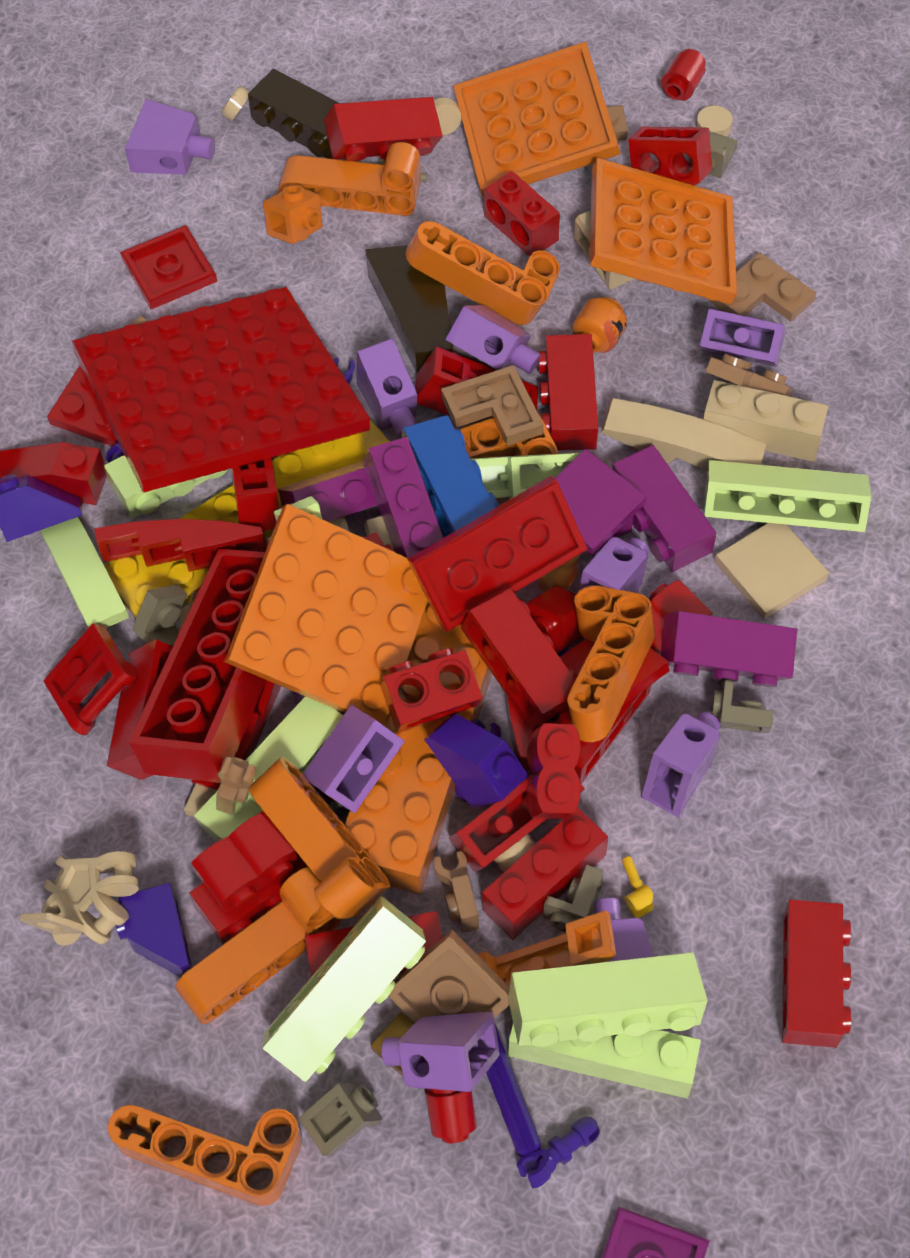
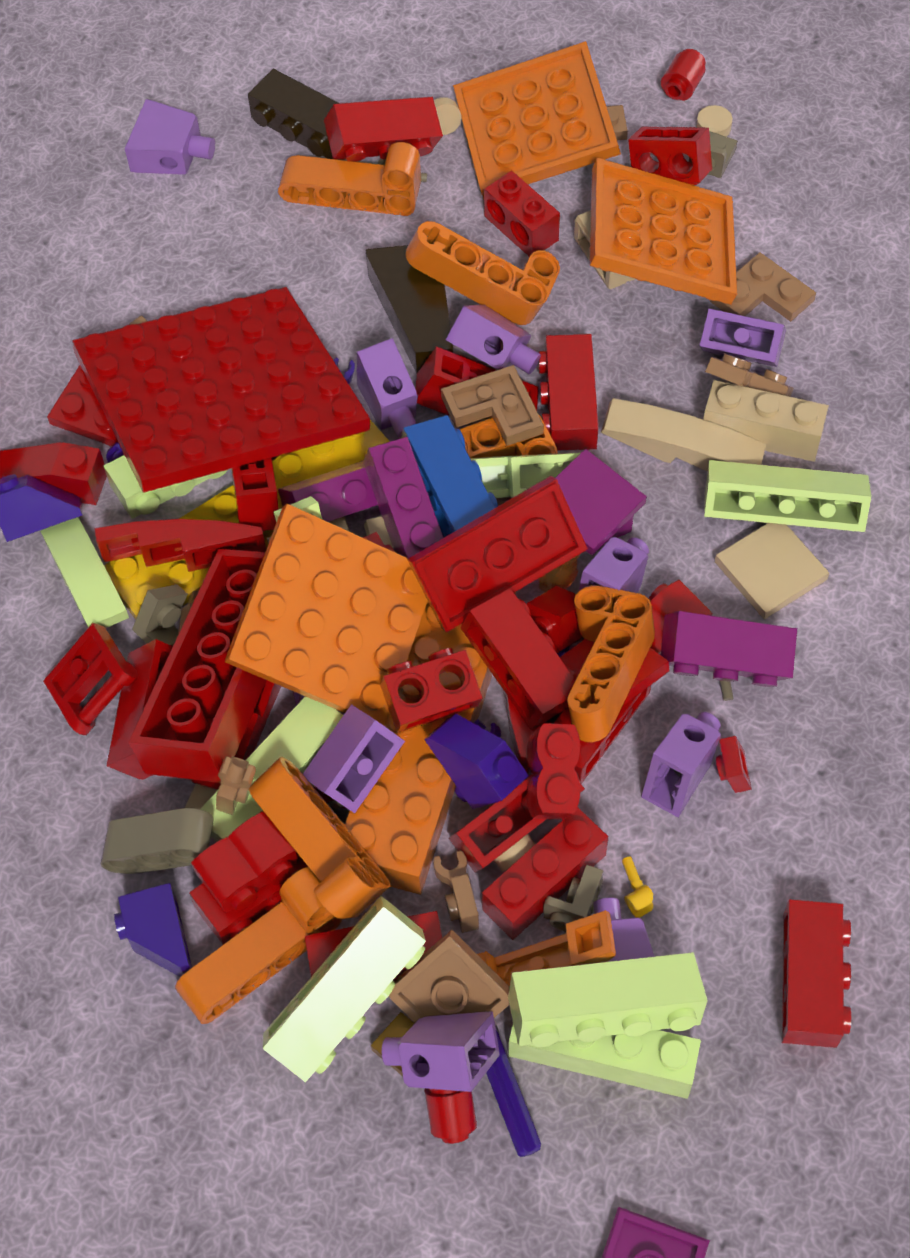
tan piece [19,851,139,946] -> none
orange beam [107,1105,302,1206] -> none
red tile [120,225,217,310] -> none
tan tile [221,85,250,122] -> none
orange brick [263,185,323,244] -> none
dark tan bracket [299,1082,382,1157] -> none
dark purple piece [516,1117,600,1189] -> none
orange head [572,297,628,353] -> none
magenta brick [612,445,716,572] -> none
dark tan bracket [711,680,774,733] -> none
none -> dark tan beam [100,808,214,874]
none -> red plate [716,735,752,793]

